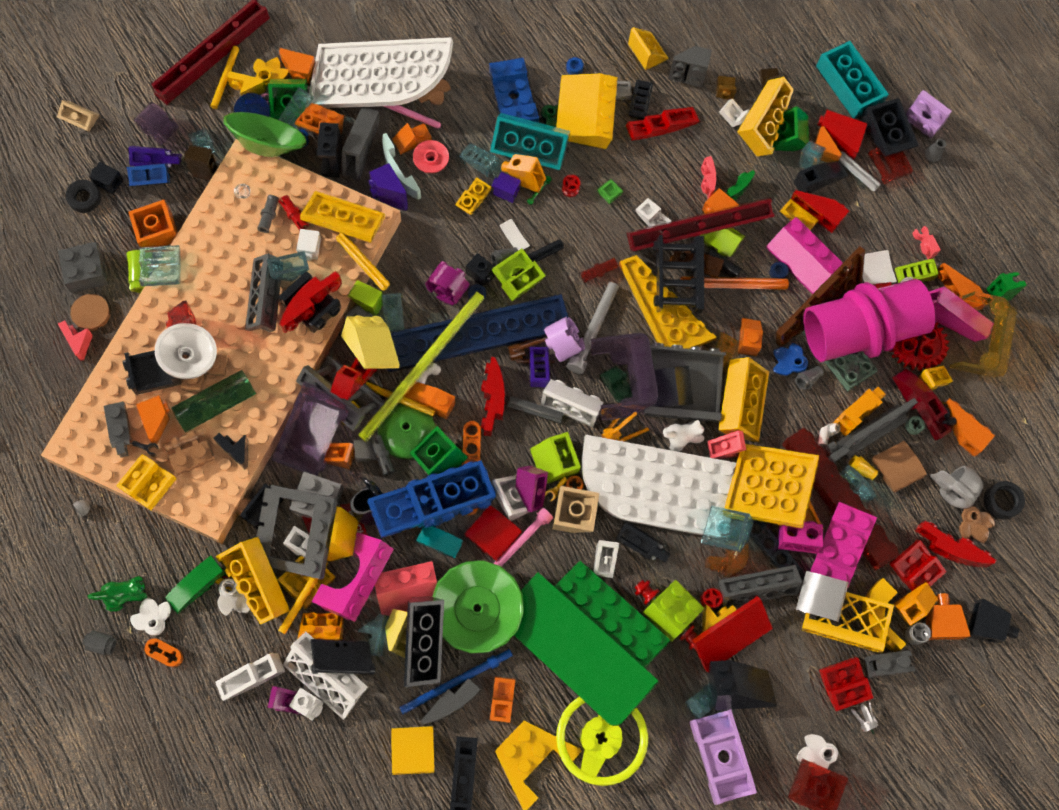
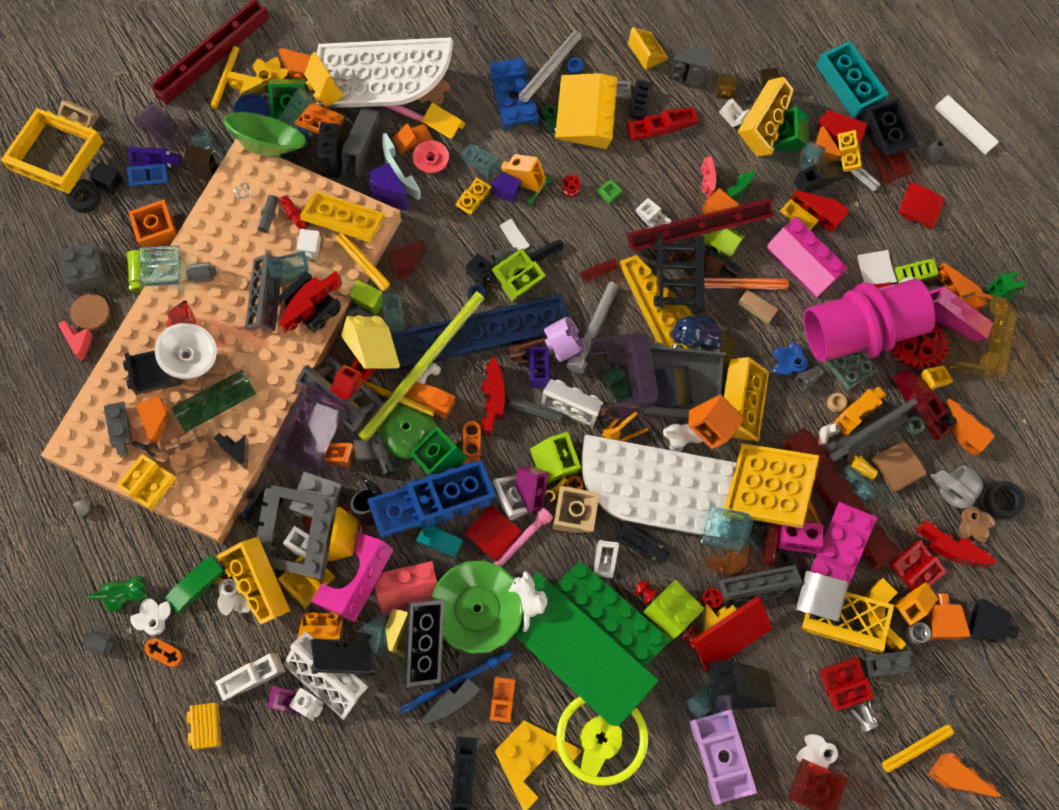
yellow bar [278,562,328,634] -> none
yellow slope [391,726,435,775] -> none
magenta brick [425,261,470,305] -> none
teal brick [490,113,570,170] -> none
coral slope [707,431,746,459] -> none
orange slope [738,318,763,356] -> none
dark blue tile [769,262,789,279] -> none
reddish brown wing [776,246,865,347] -> none
lavender brick [906,90,952,138] -> none
coral plate [913,226,941,259] -> none
none -> yellow window [1,108,104,194]
none -> dark grey brick [186,262,217,283]
none -> yellow brick [187,703,222,750]
none -> yellow slope [304,52,344,108]
none -> clear red slope [388,241,425,279]
none -> yellow panel [422,103,466,139]
none -> white animal [509,571,547,632]
none -> light grey axle [519,30,582,103]
none -> dark blue piece [670,316,723,348]
none -> orange slope [688,394,744,449]
none -> tan slope [738,289,778,324]
none -> clear red pin [762,523,780,565]
none -> tan tile [827,393,847,413]
none -> yellow slope [838,130,862,172]
none -> yellow axle [882,725,954,772]
none -> red slope [898,183,945,230]
none -> orange slope [928,753,1001,797]
none -> white tile [935,95,999,155]

